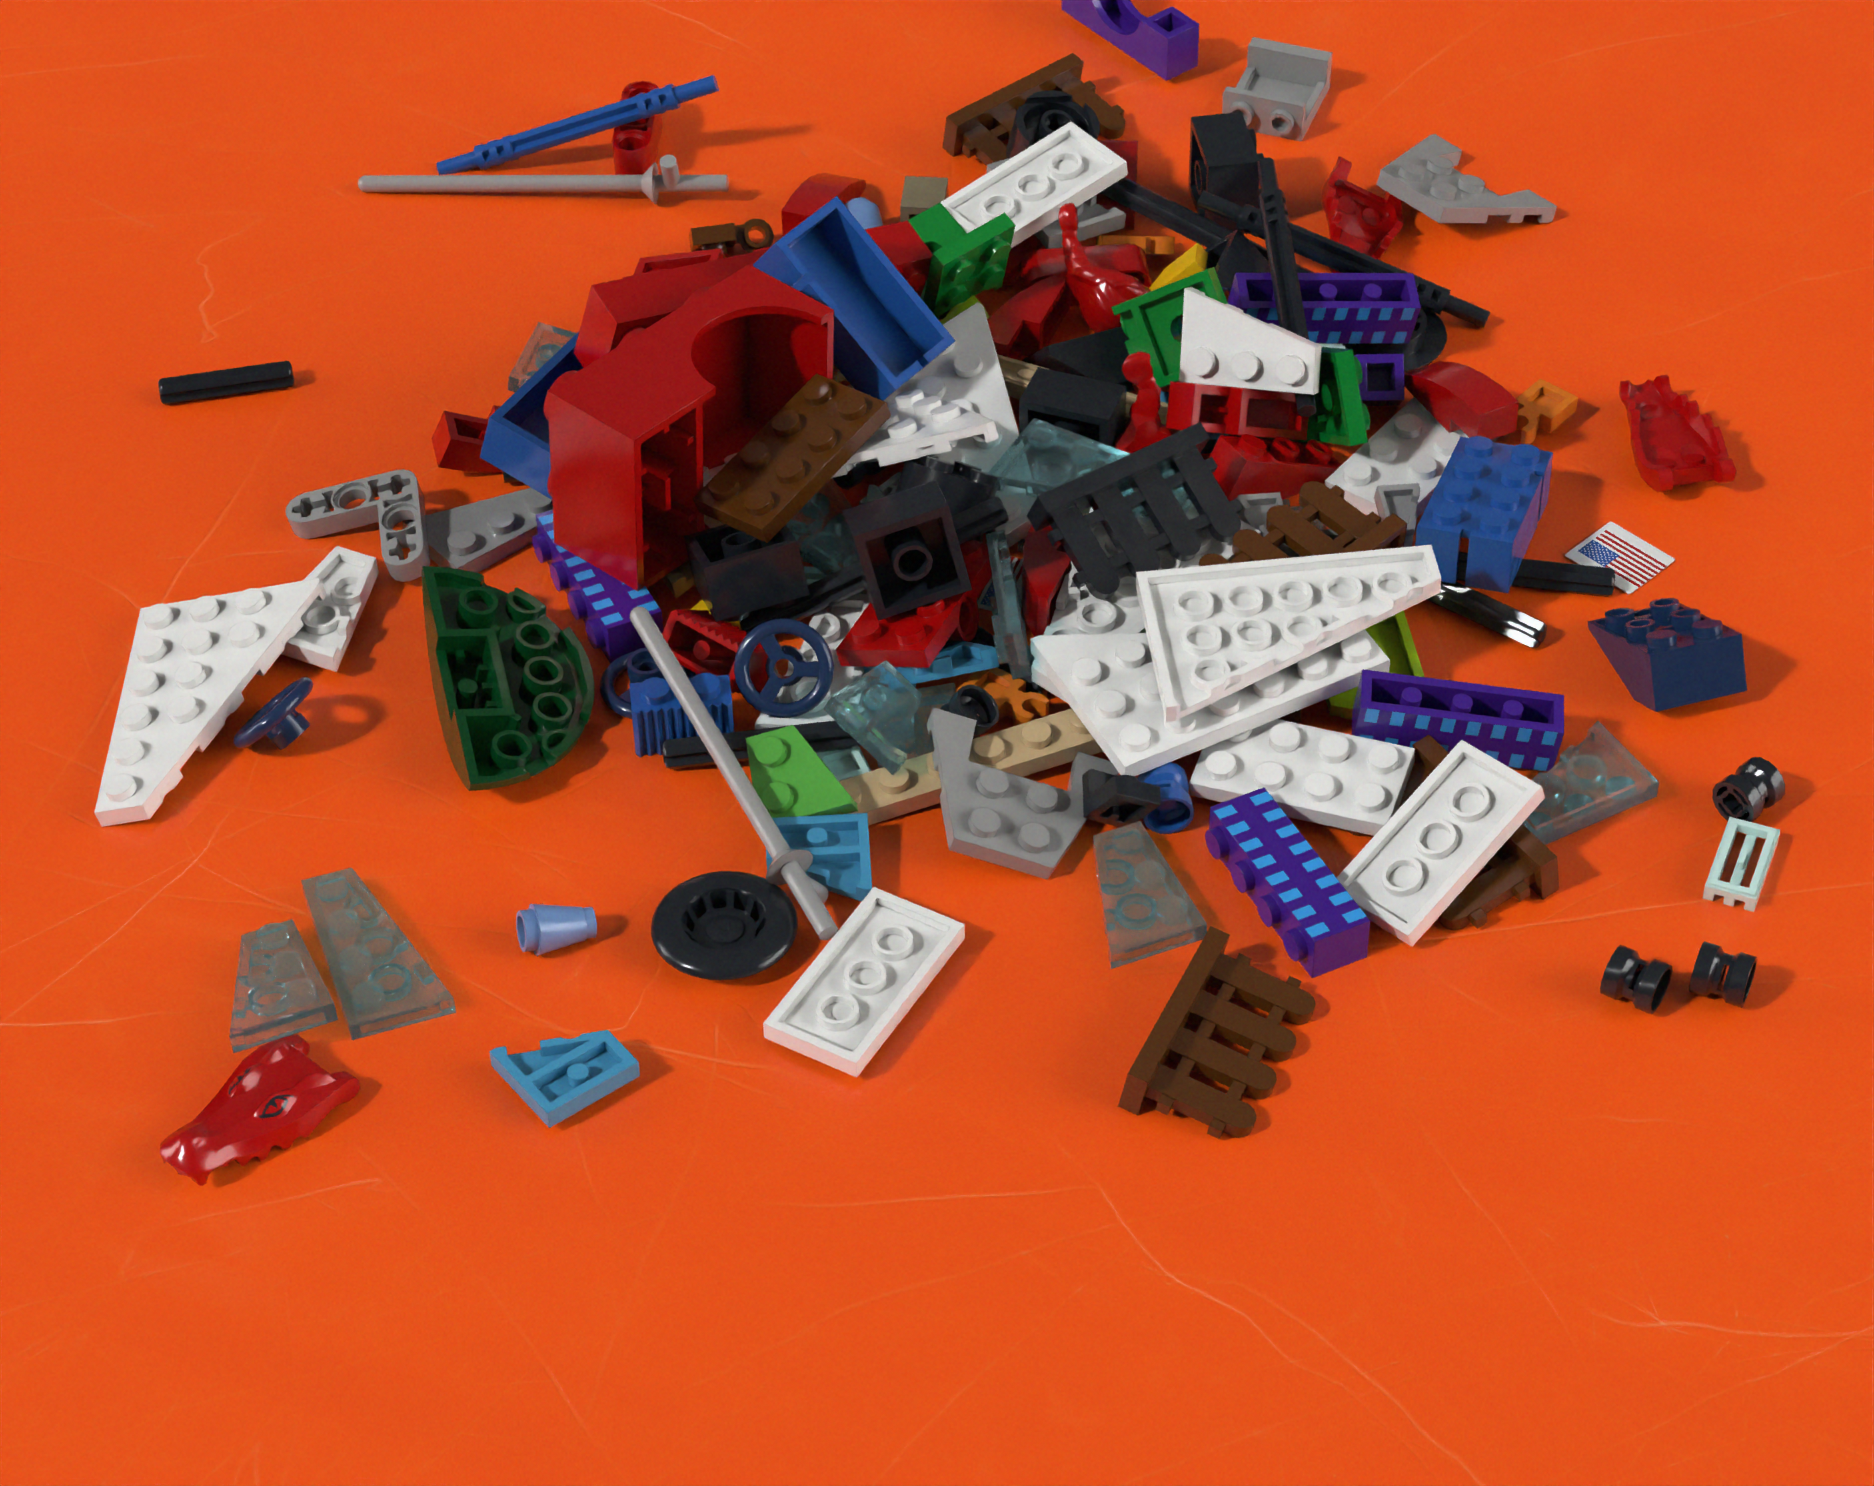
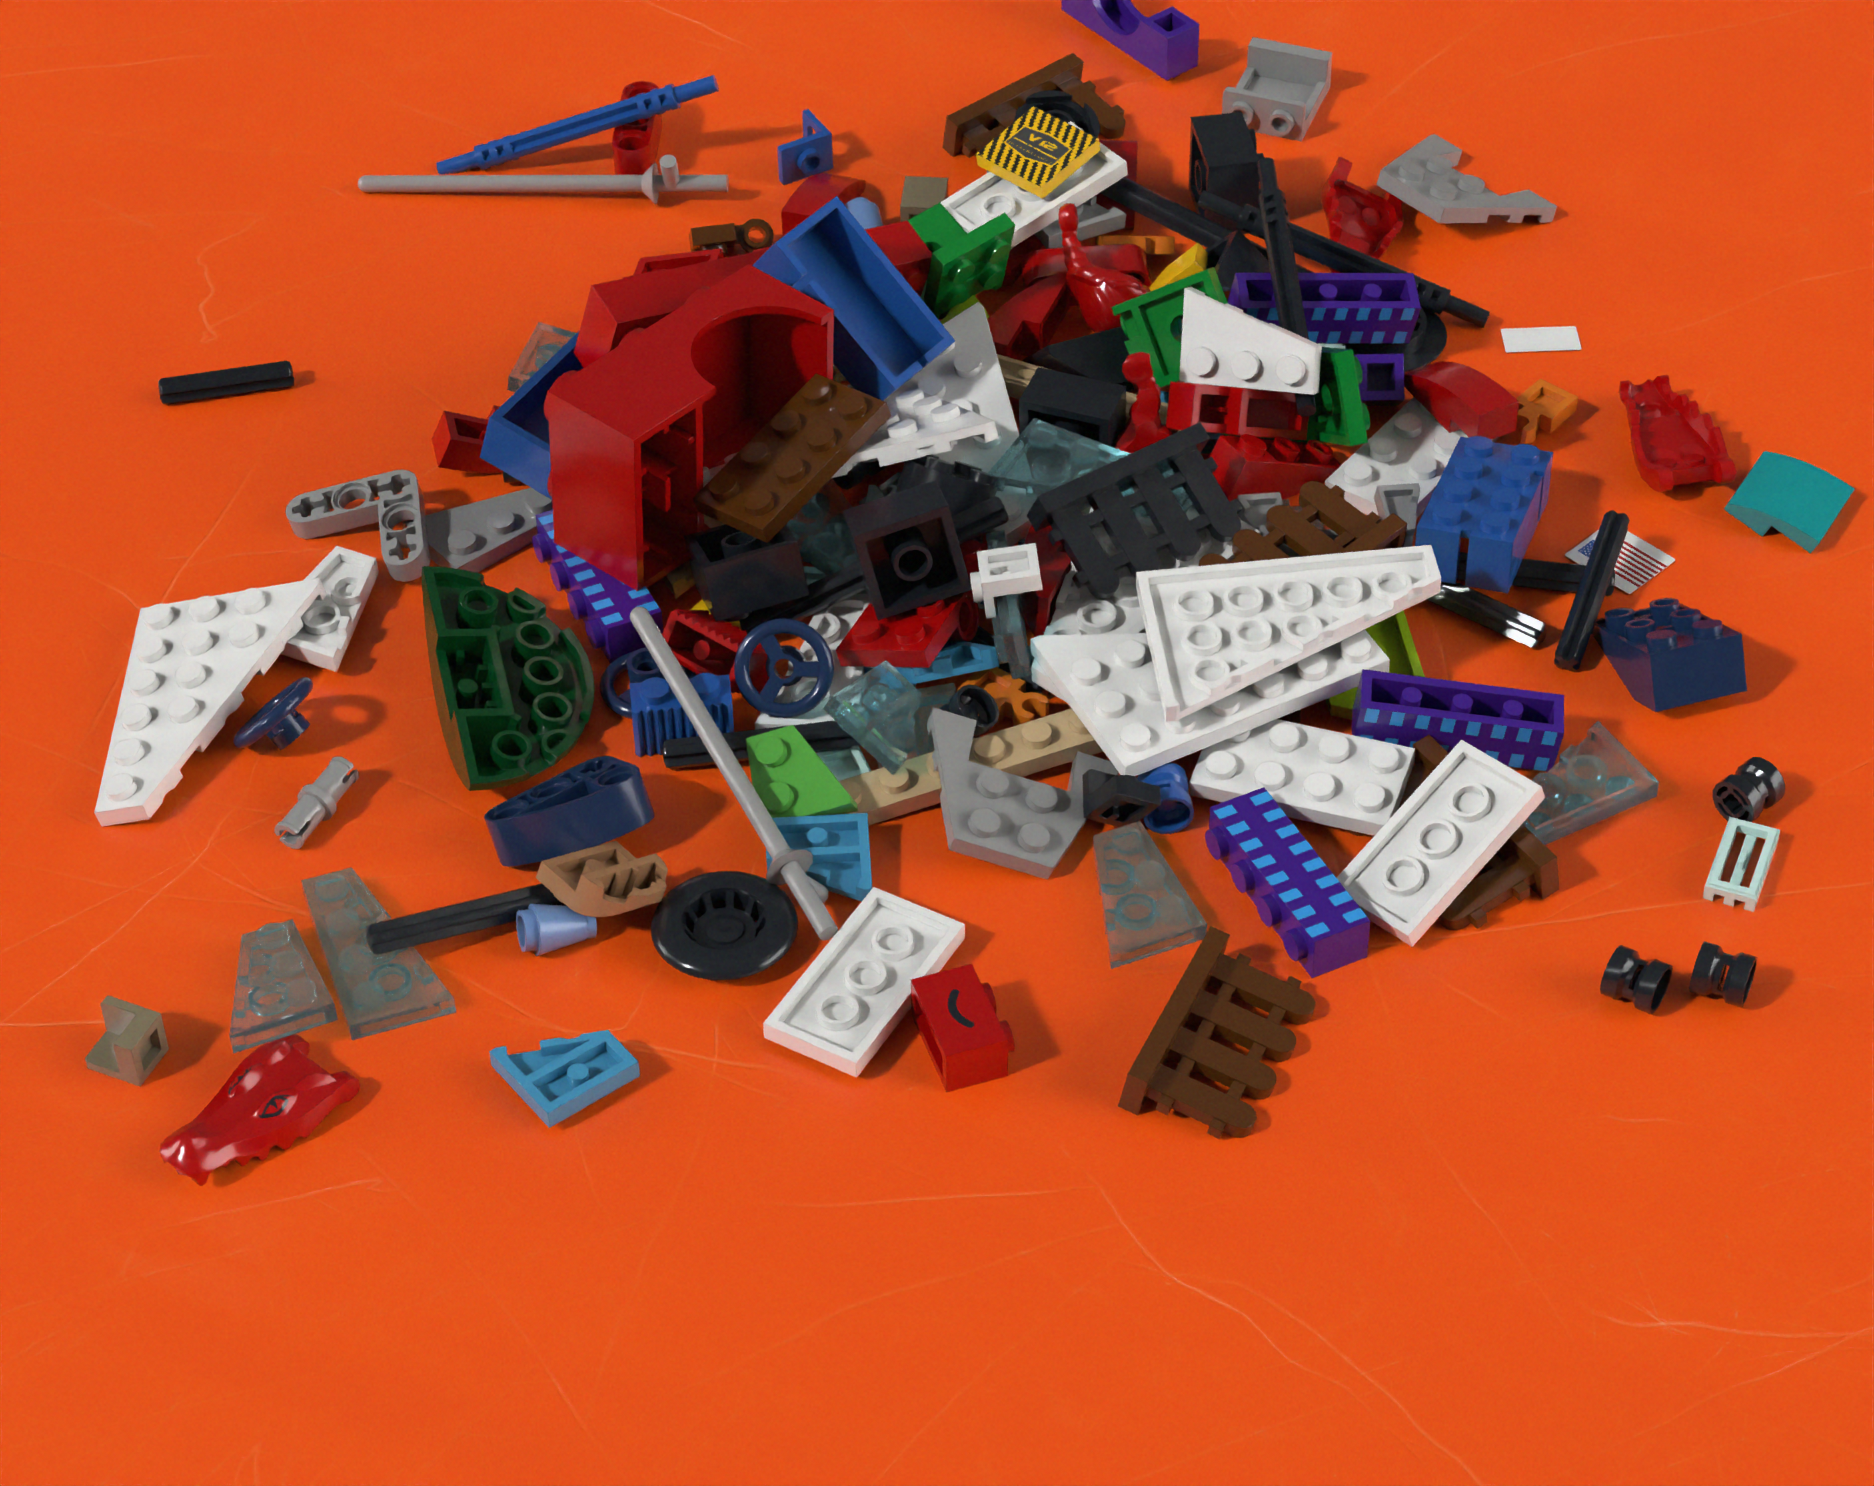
none -> dark tan panel [85,995,169,1087]
none -> light grey pin [274,756,359,849]
none -> black axle [366,883,567,955]
none -> dark blue beam [484,756,654,867]
none -> medium nougat slope [536,841,668,917]
none -> blue bracket [777,109,833,185]
none -> red brick [911,964,1015,1093]
none -> white bracket [970,543,1043,619]
none -> tile [976,106,1100,199]
none -> white sticker [1501,326,1581,353]
none -> black axle [1554,510,1630,672]
none -> teal slope [1724,451,1855,553]

